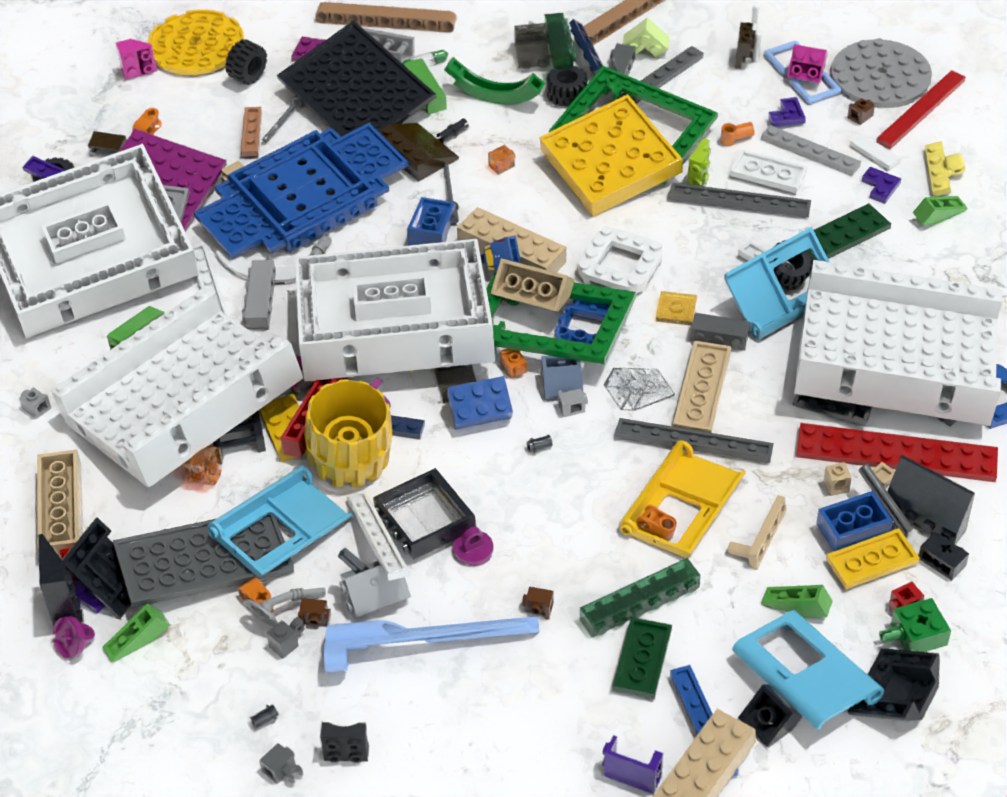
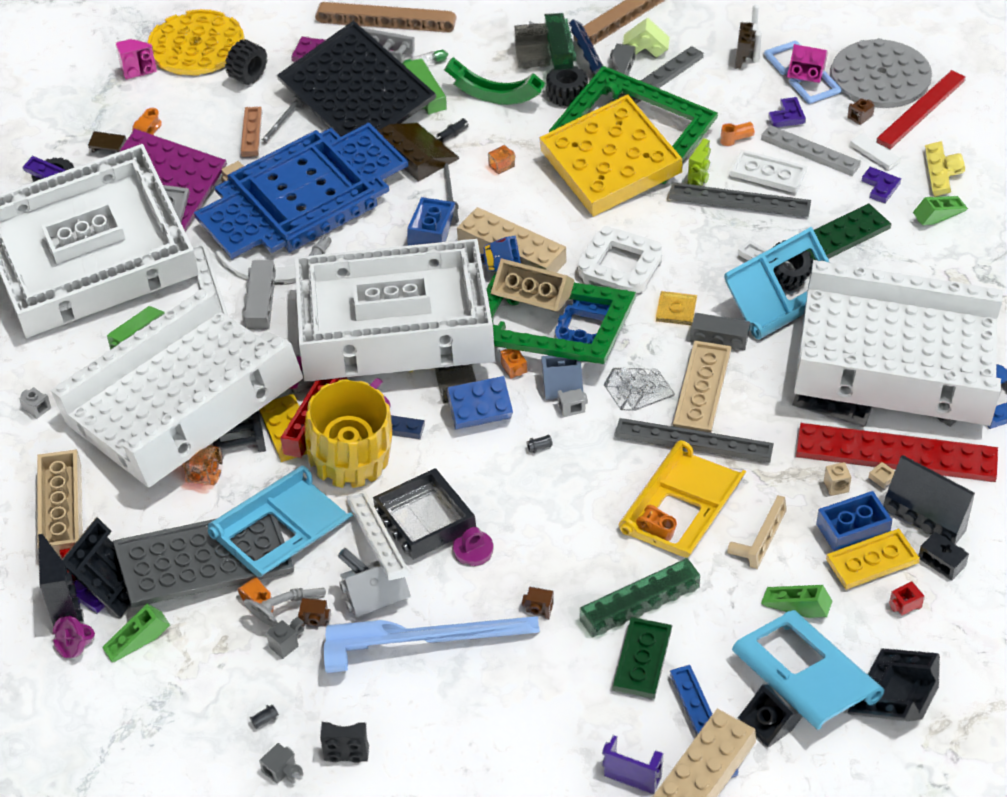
dark grey axle [859,464,913,535] -> none
green brick [879,598,951,652] -> none

